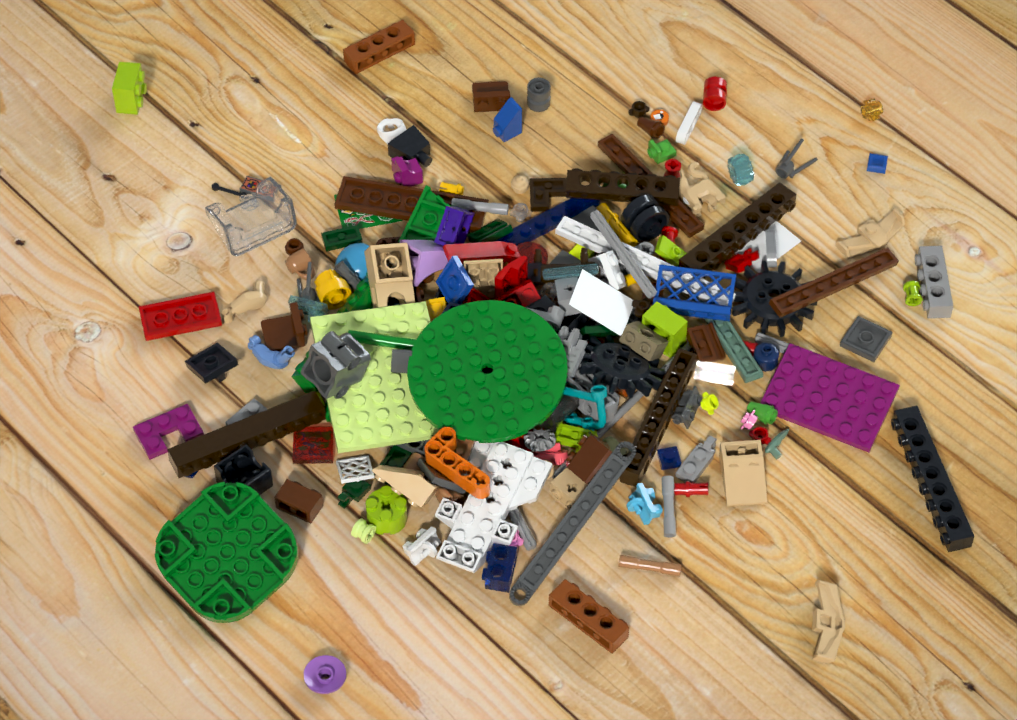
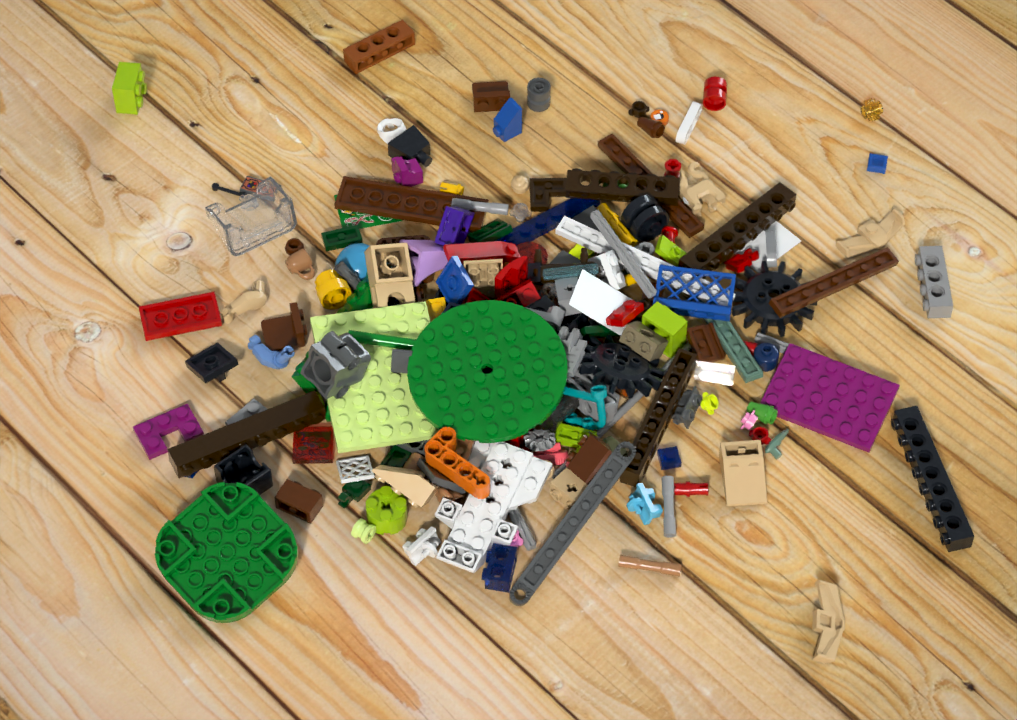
clear light blue hinge [288,295,329,323] -> none
dark grey plant [297,261,320,307] -> none
medium lavender dish [304,655,346,694] -> none
green wing [398,185,450,243] -> none
dark orange brick [548,579,629,654] -> none
bright green bracket [647,139,677,164] -> none
light grey hinge [675,436,717,483] -> none
clear light blue gear [727,153,754,186] -> none
dark grey plant [775,139,818,179] -> none
dark grey tile [840,316,893,362] -> none
lime bush [903,281,923,306] -> none
none -> red plate [606,300,644,327]

